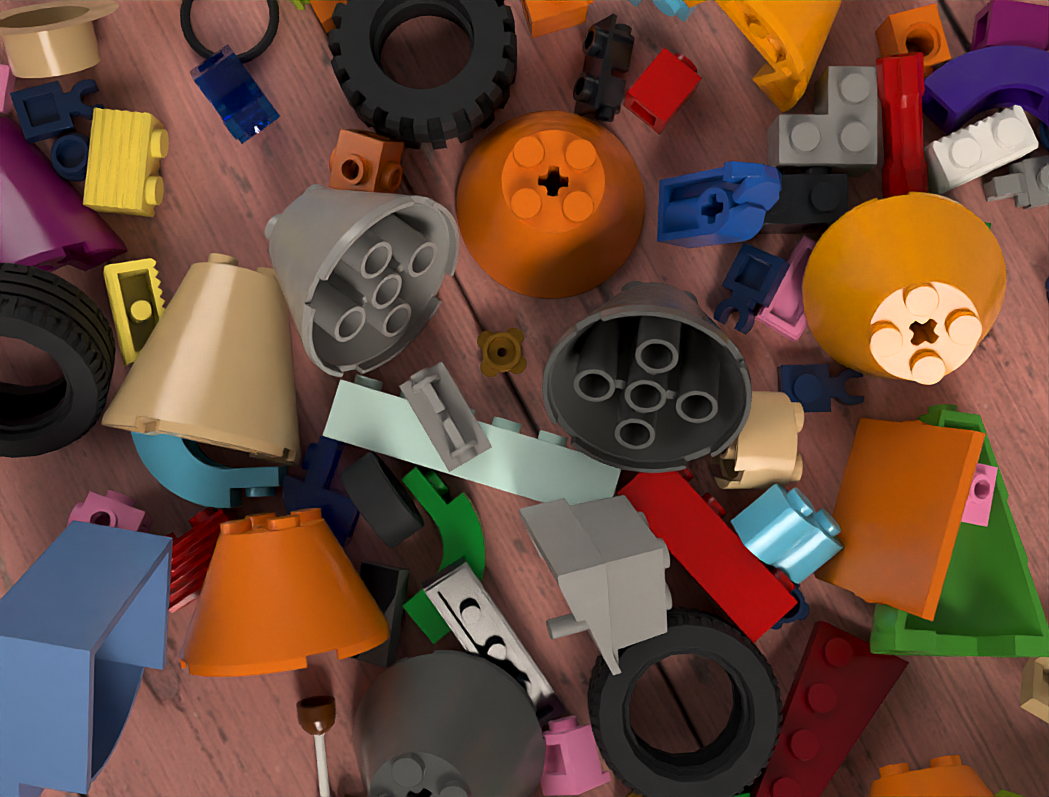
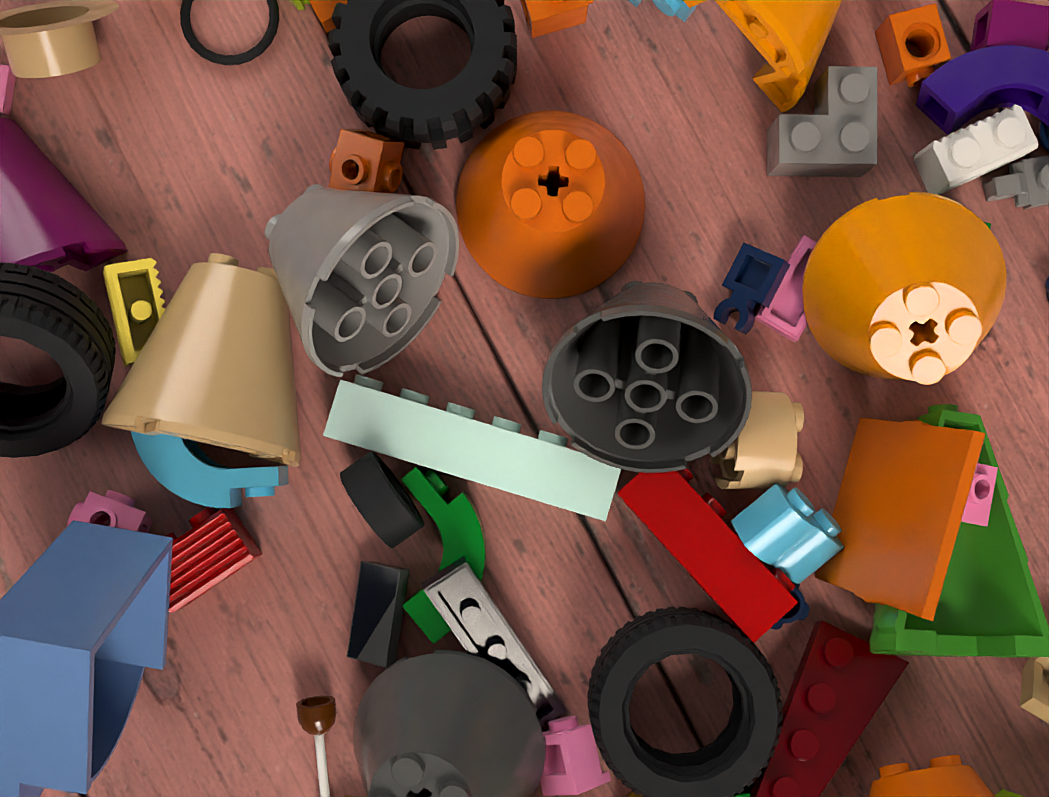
dark blue plate [10,79,105,144] -> none
dark blue plate [51,133,90,182] -> none
light yellow brick [83,108,169,217] -> none
orange cone [179,508,390,677] -> none
clear blue brick [189,44,281,144] -> none
clear blue brick [282,435,361,548] -> none
light grey hinge [399,361,492,472] -> none
pearl gold plate [477,328,527,378] -> none
light grey piece [519,495,672,675] -> none
black hinge [573,14,635,122] -> none
red brick [623,47,702,135] -> none
blue piece [657,161,782,248] -> none
black brick [757,167,848,234] -> none
dark blue plate [777,364,864,413] -> none
red axle [876,52,929,199] -> none

